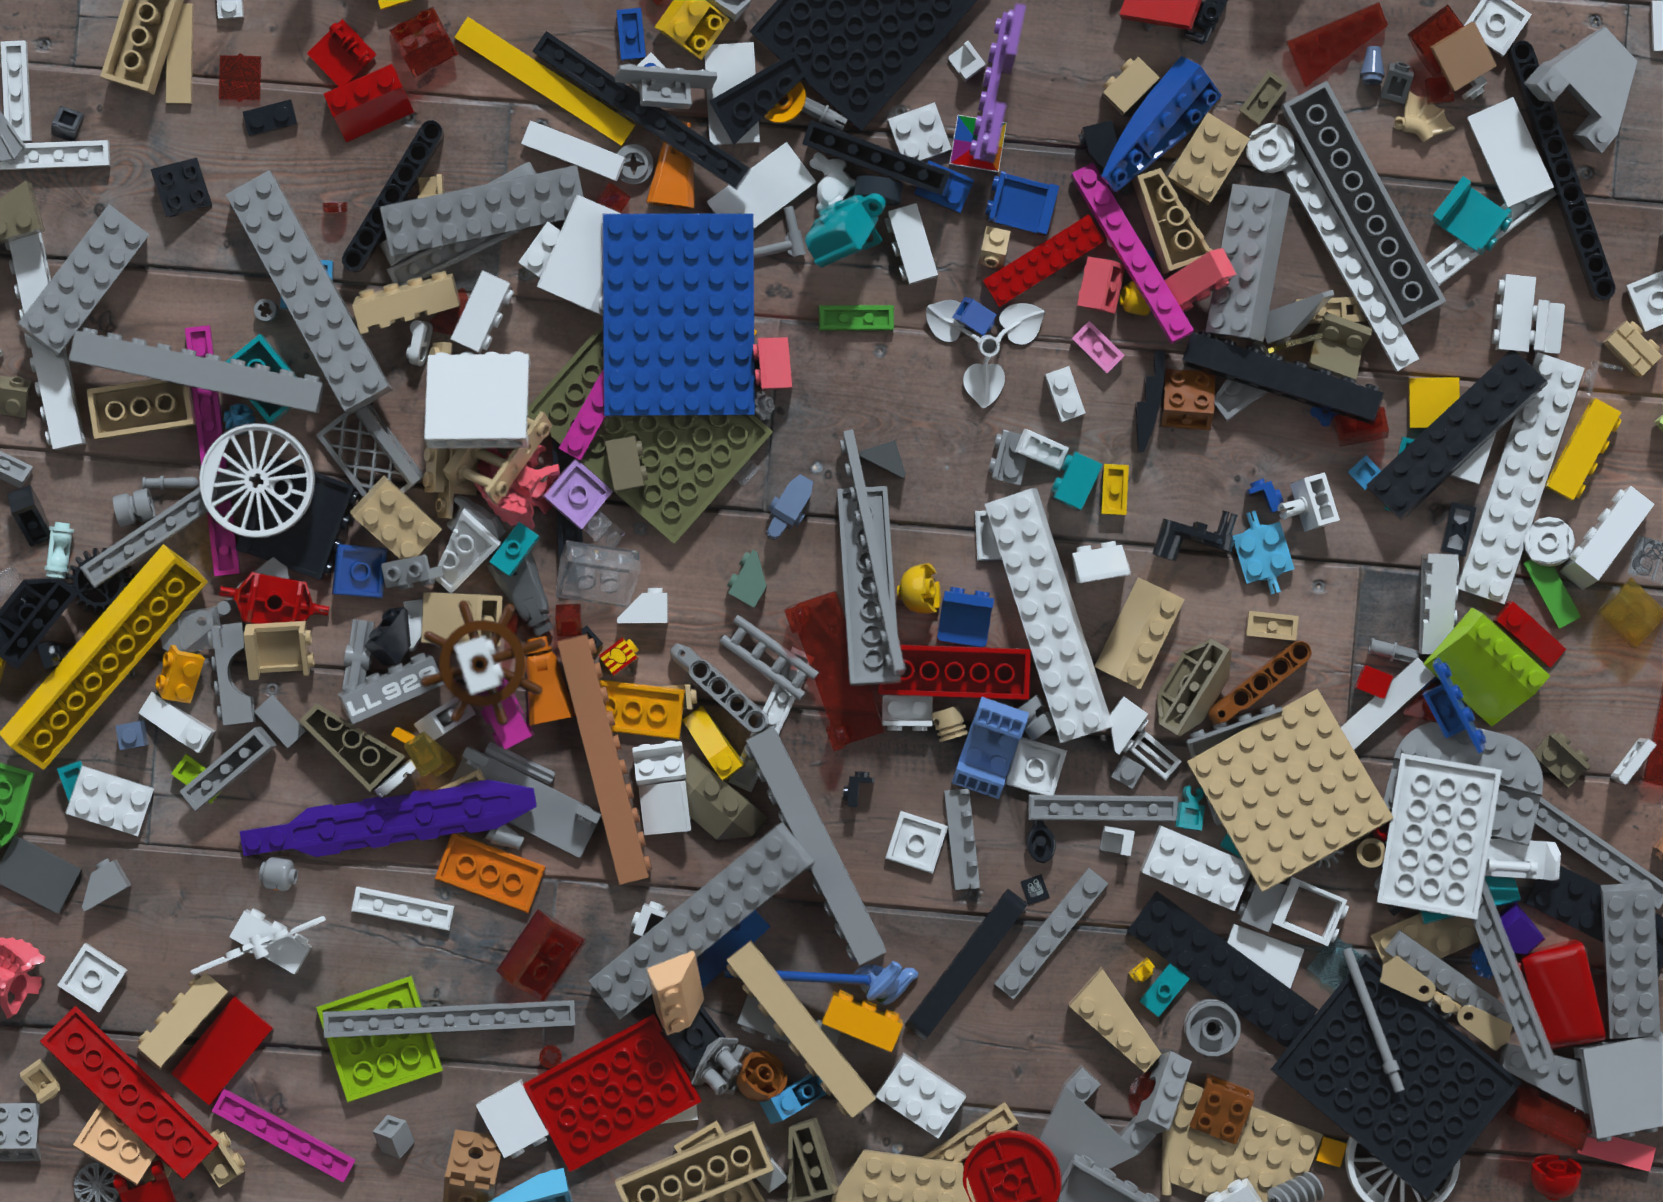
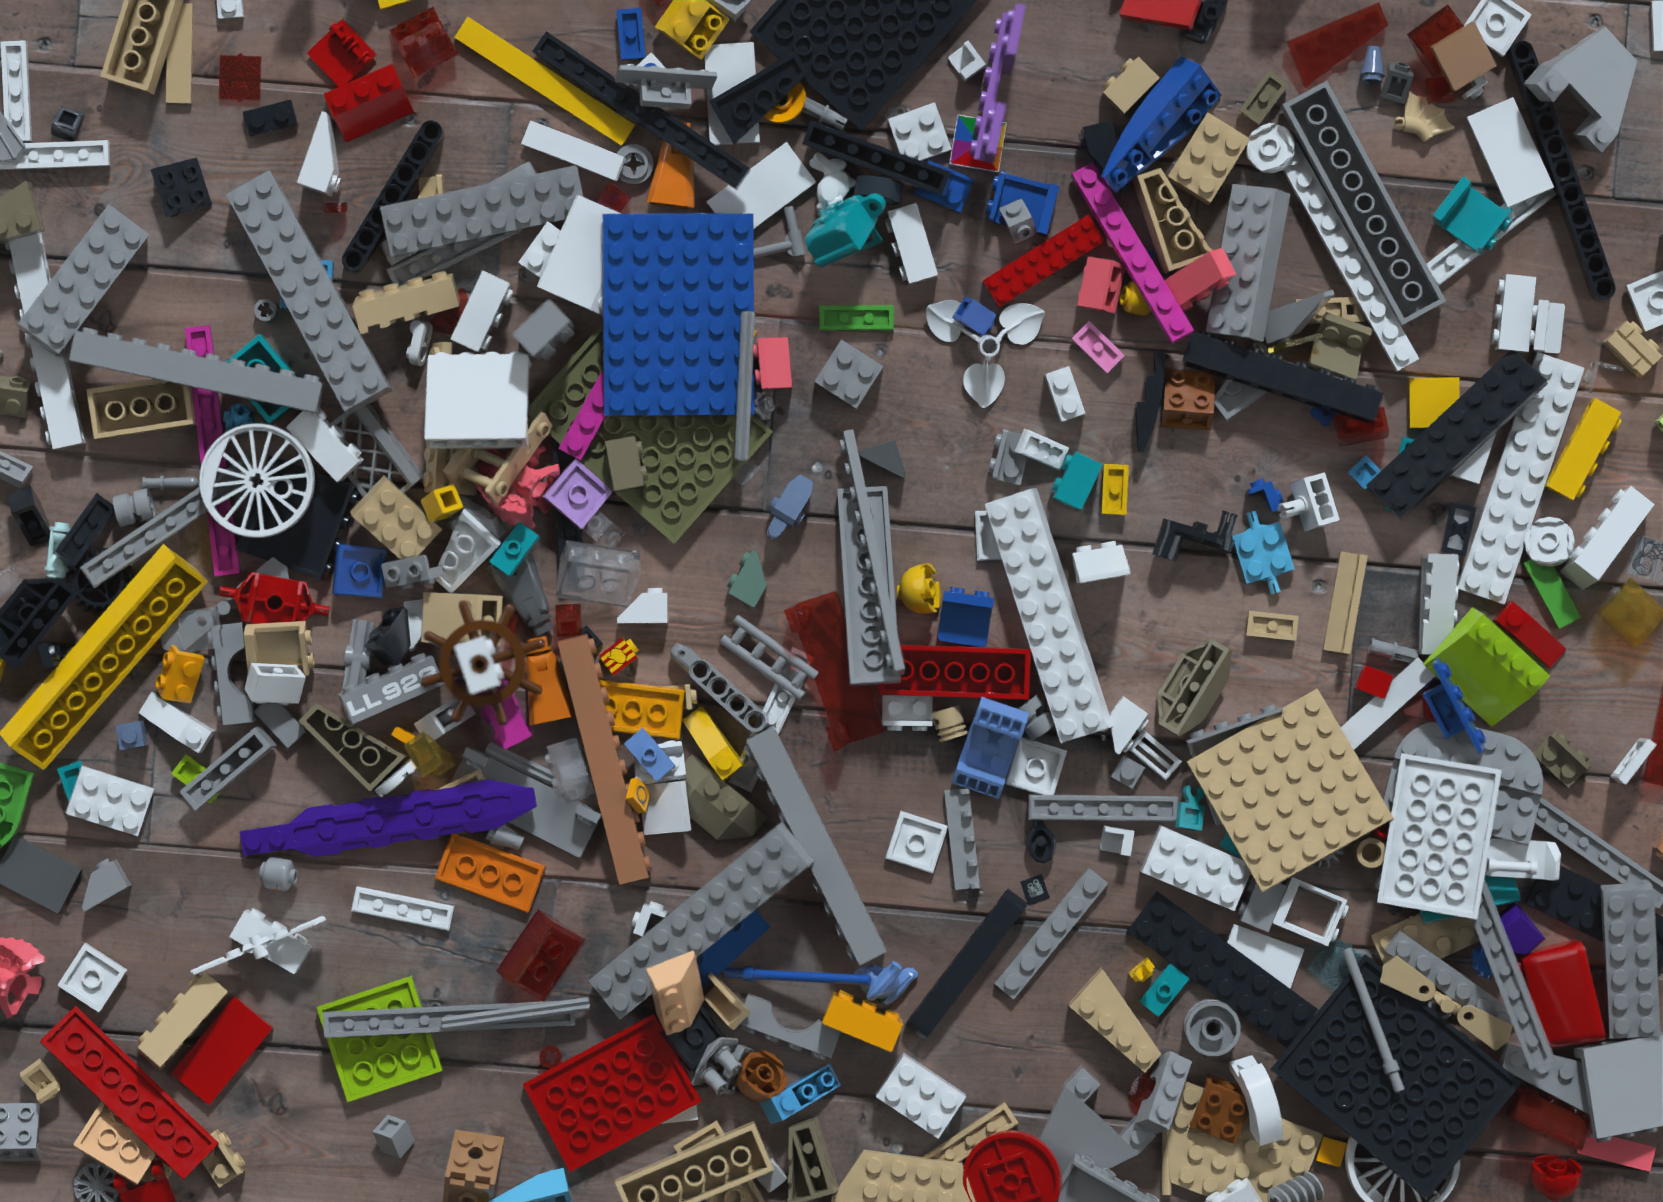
dark pink plate [212,1089,356,1183] -> none
white panel [476,1079,549,1159] -> none
tan brick [726,940,876,1118] -> none
black bracket [843,771,875,807] -> none
tan bracket [978,226,1011,269] -> none
tan slope [1094,578,1185,689] -> none
dark orange piece [1208,641,1312,724] -> none
none -> black plate [53,493,114,568]
none -> white brick [245,663,306,705]
none -> white brick [286,408,364,482]
none -> white slope [297,111,341,197]
none -> yellow brick [421,484,463,523]
none -> light grey axle [441,997,590,1031]
none -> light grey brick [512,299,576,361]
none -> clear brick [545,738,595,804]
none -> medium blue plate [624,727,676,782]
none -> light orange tile [625,778,651,814]
none -> tan panel [704,973,751,1030]
none -> light grey axle [734,311,755,461]
none -> light grey brick [814,339,884,410]
none -> light grey bracket [999,198,1037,243]
none -> white arch [1229,1055,1283,1146]
none -> tan fence [1322,551,1368,654]

